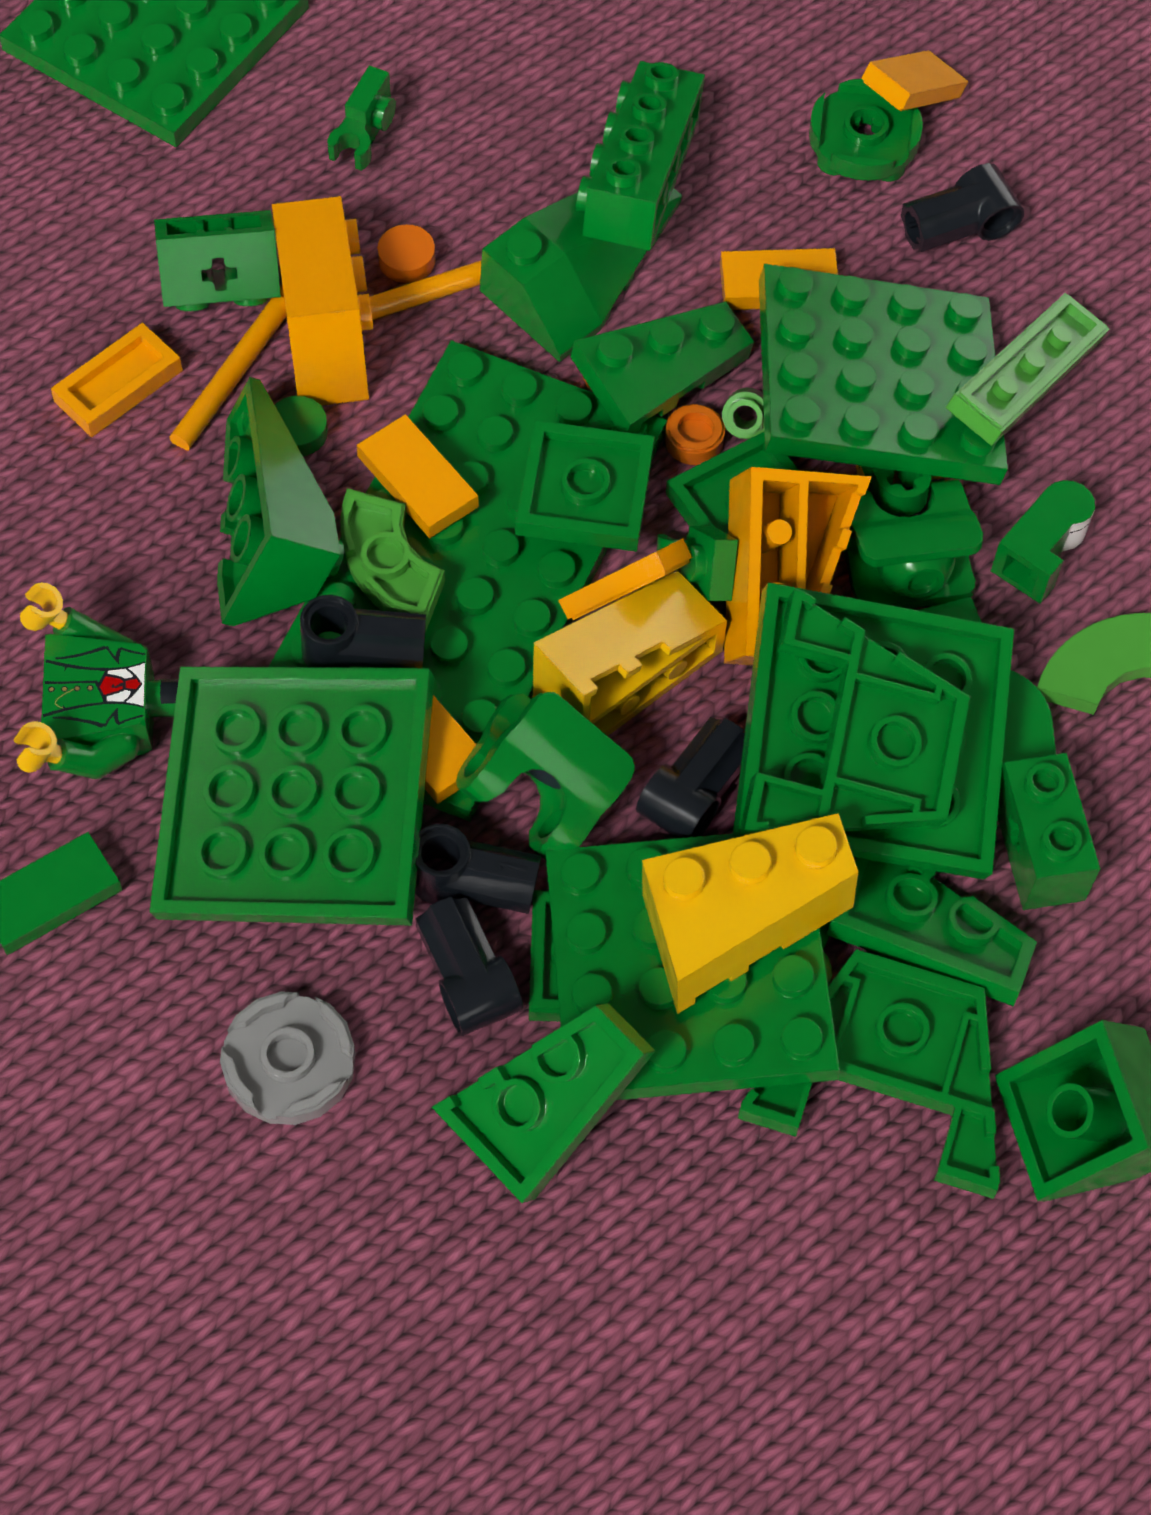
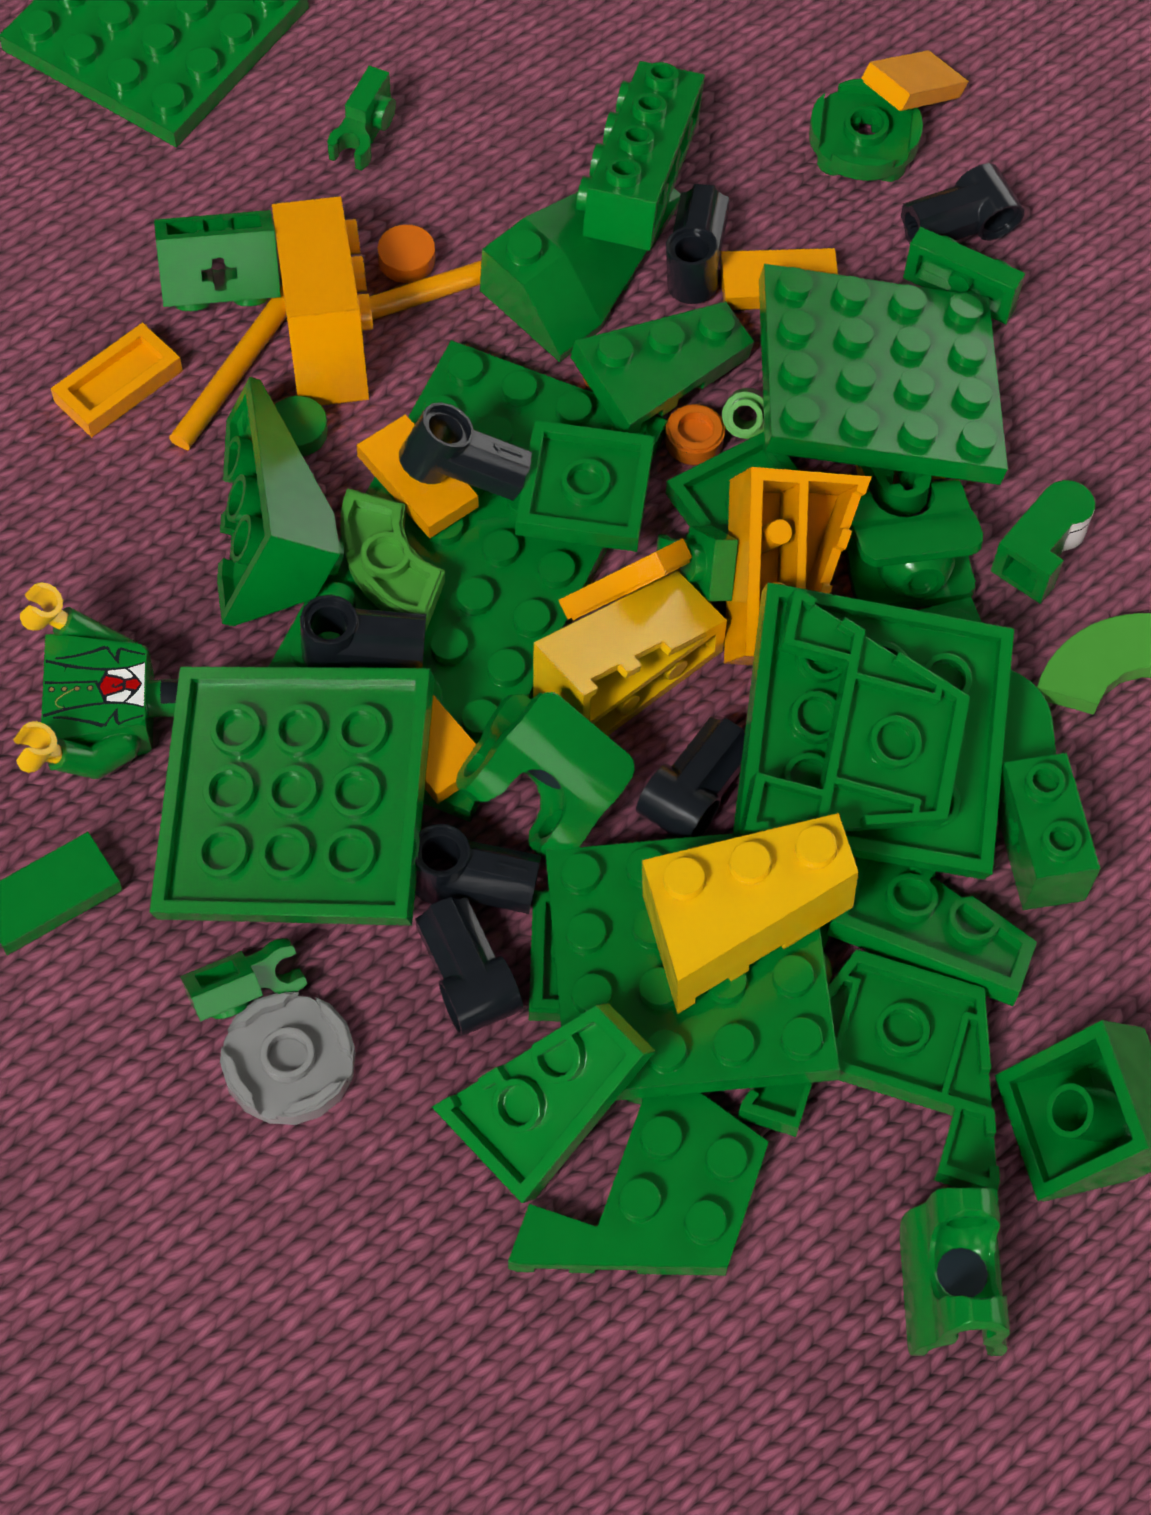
bright green tile [945,293,1110,446] -> none
none -> green plate [180,938,307,1022]
none -> black piece [398,402,532,501]
none -> green wing [508,1093,769,1276]
none -> black piece [666,184,730,304]
none -> green piece [899,1188,1010,1356]
none -> green plate [903,227,1026,324]

